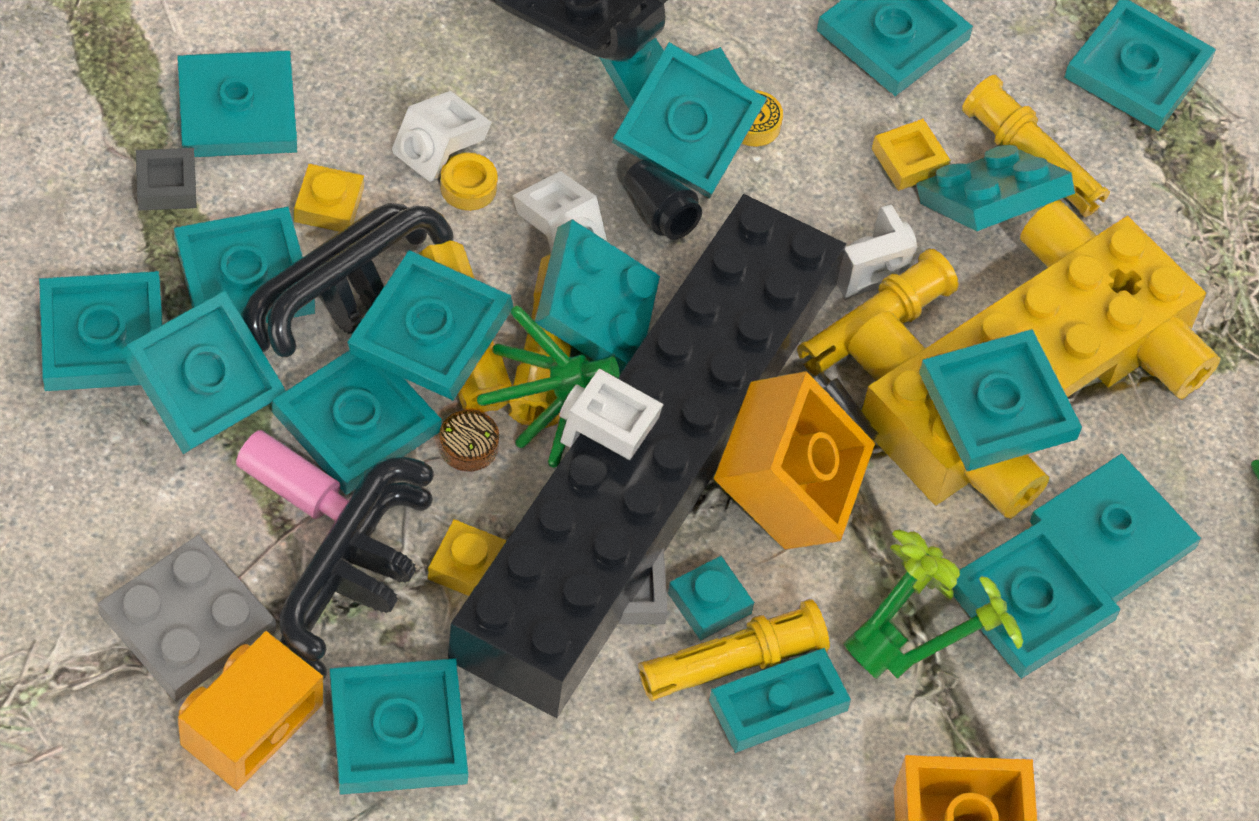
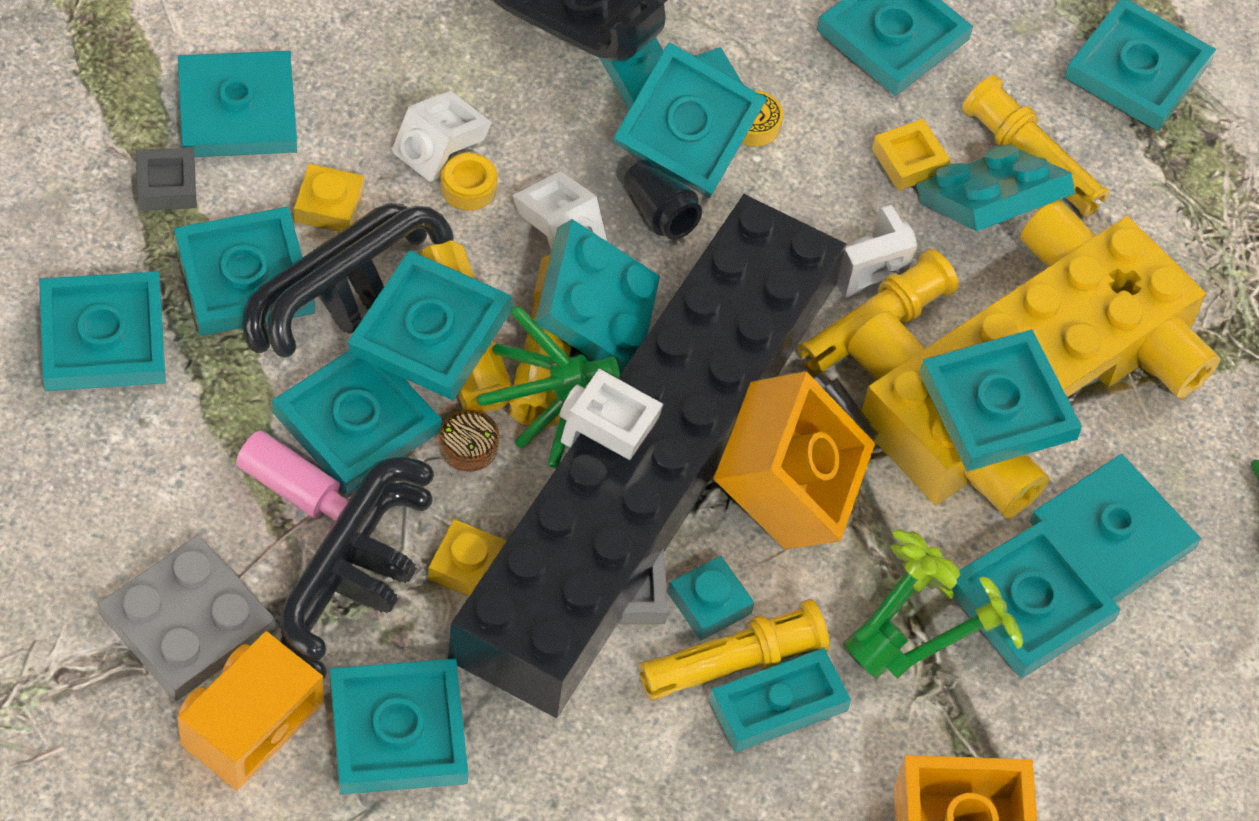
teal plate [120,290,286,455] -> none

